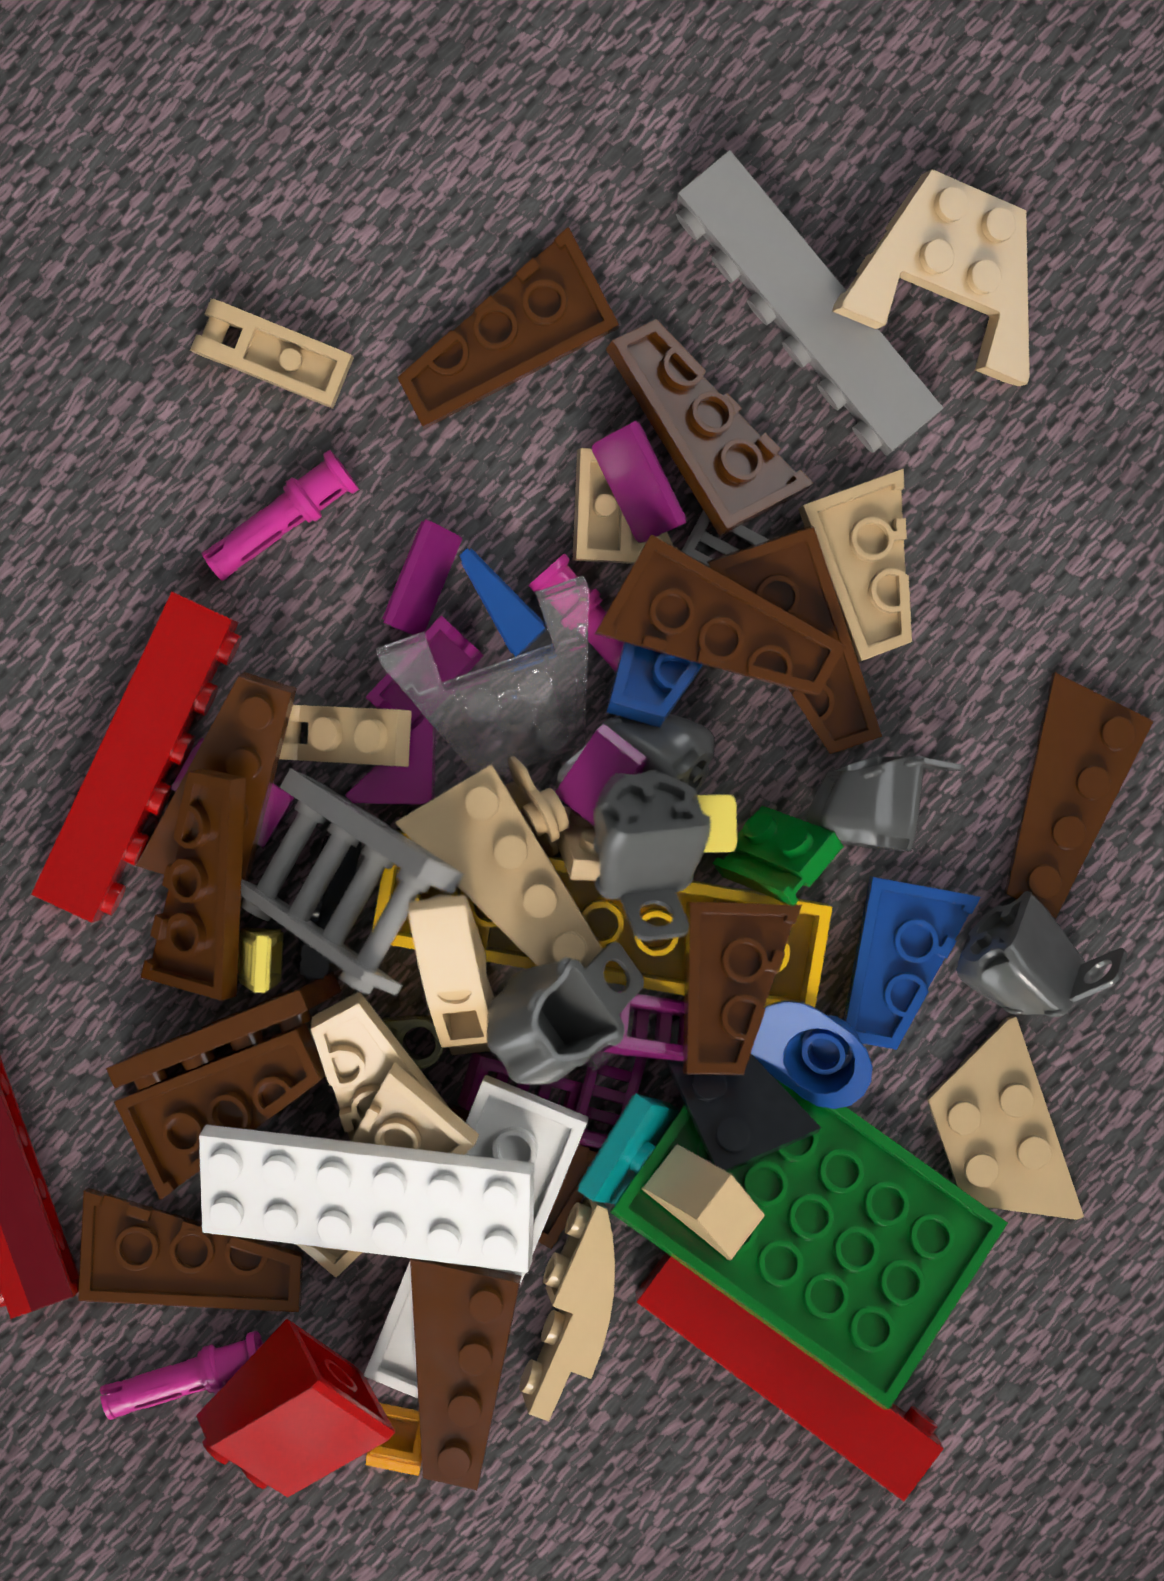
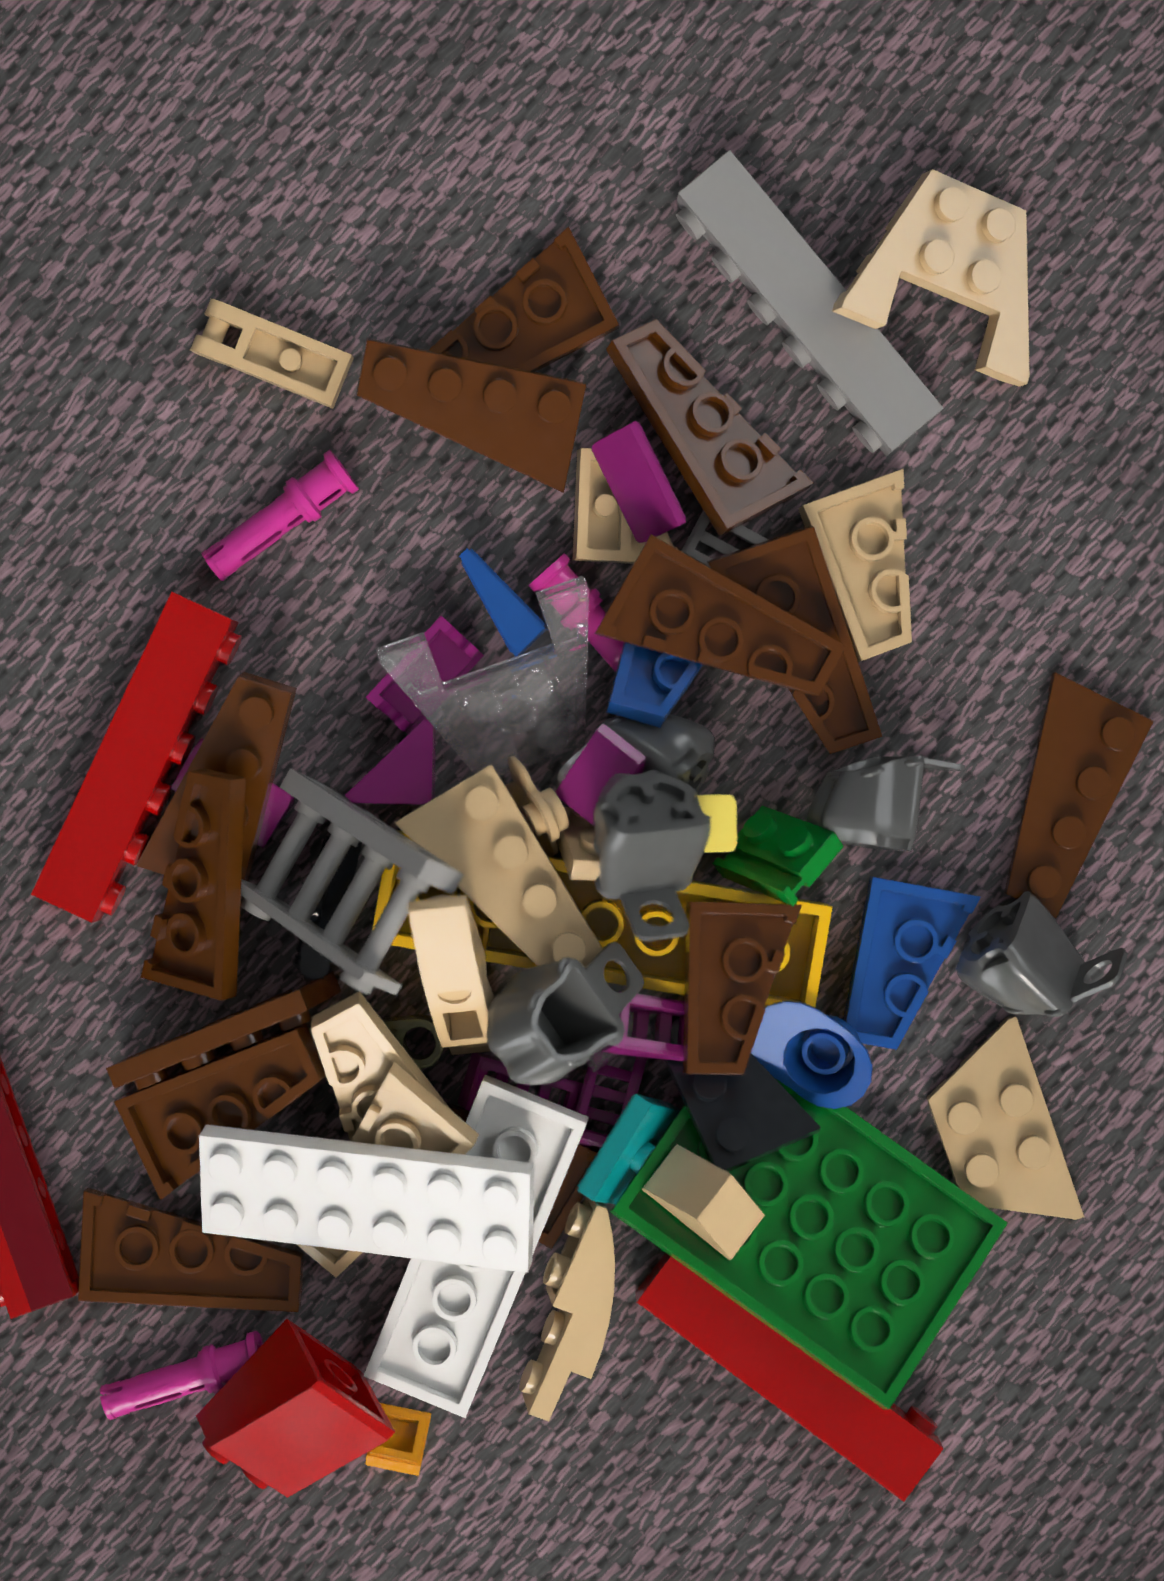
light yellow slope [237,928,283,993] -> none
tan plate [279,705,412,767] -> none
magenta slope [382,519,462,638] -> none
reddish brown wing [410,1258,522,1491] -> none
none -> reddish brown wing [356,338,586,493]

